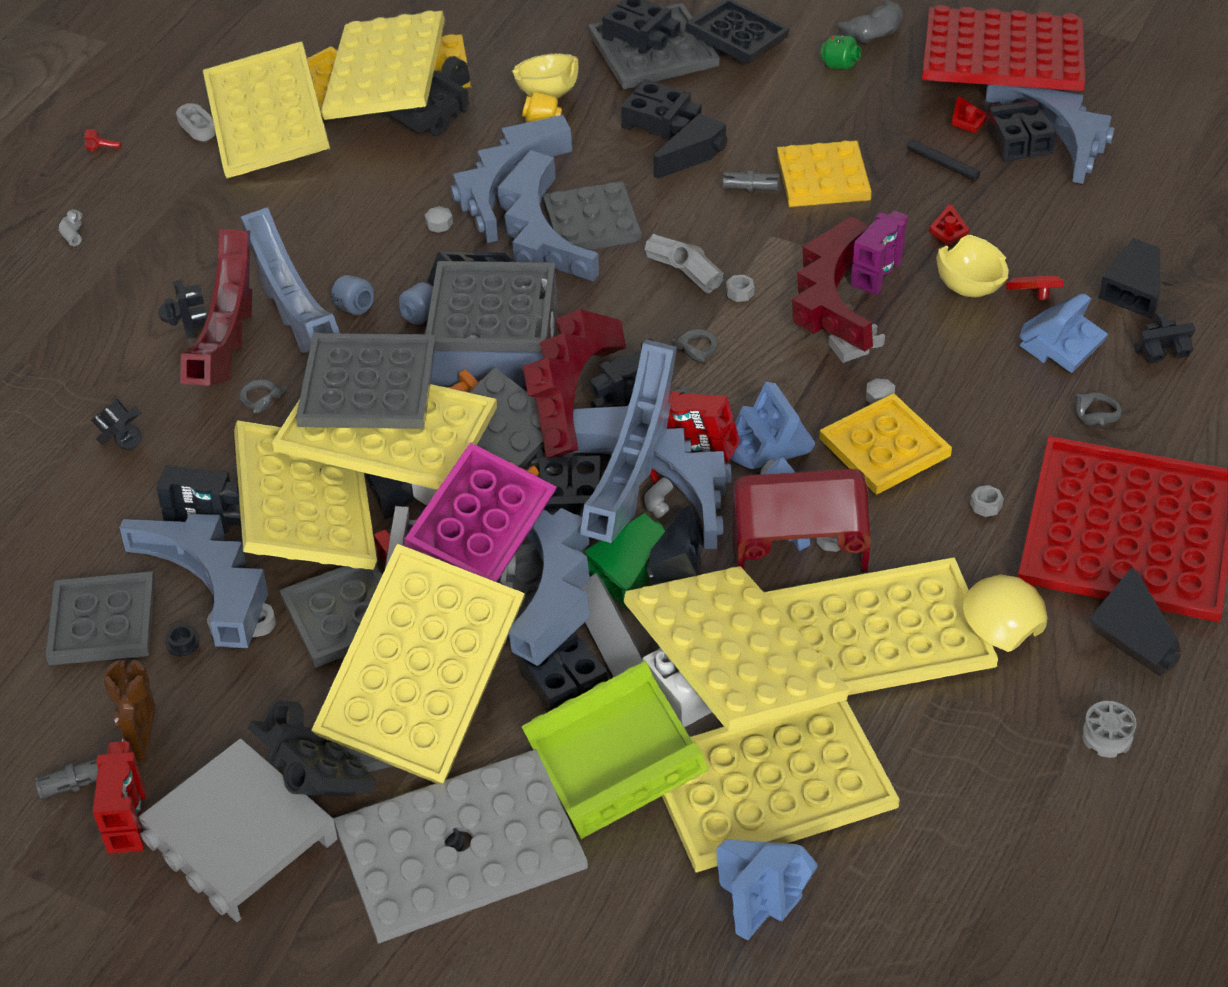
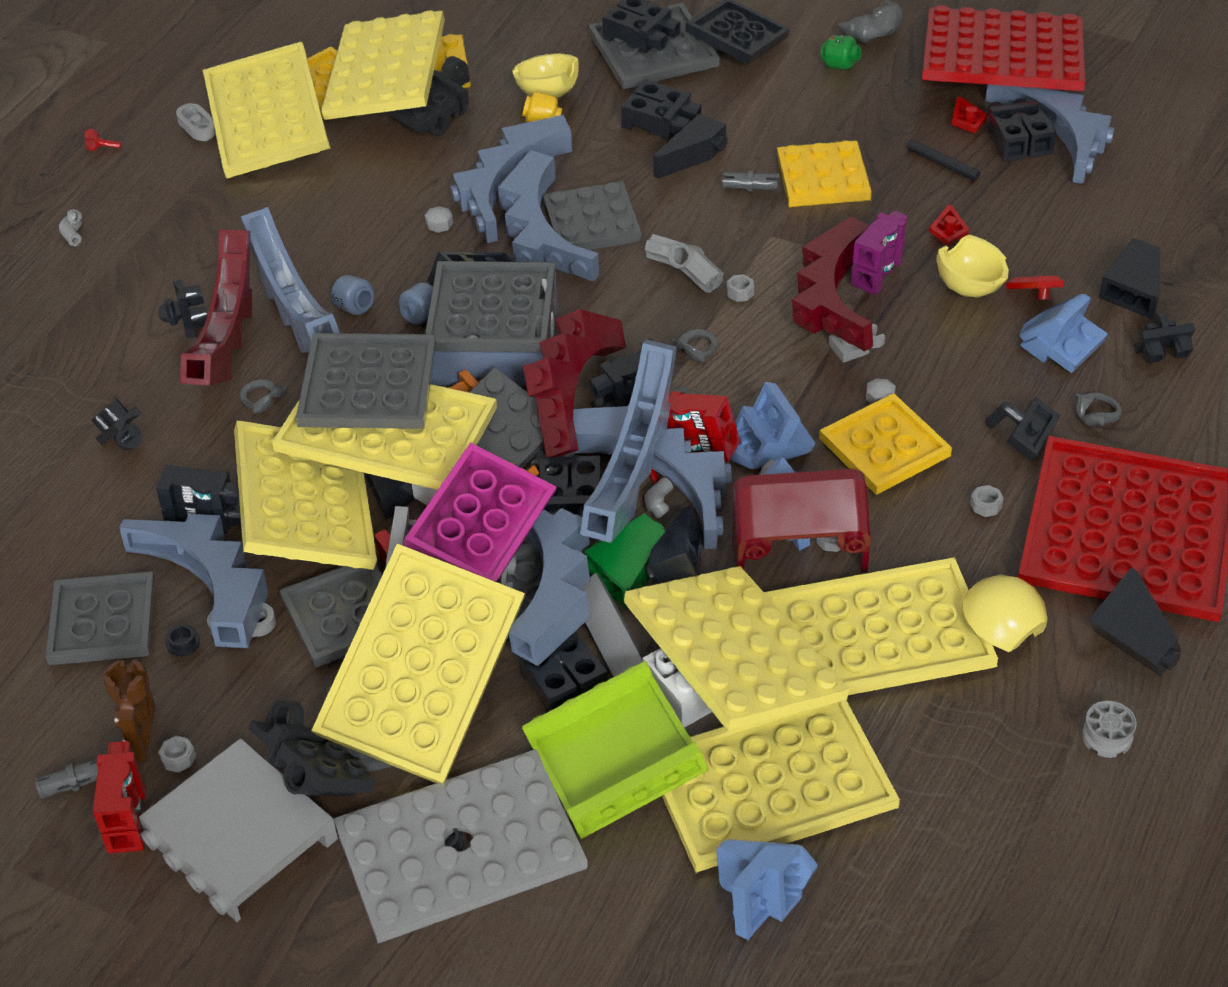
none -> light grey tile [158,736,196,772]
none -> black plate [985,397,1060,461]

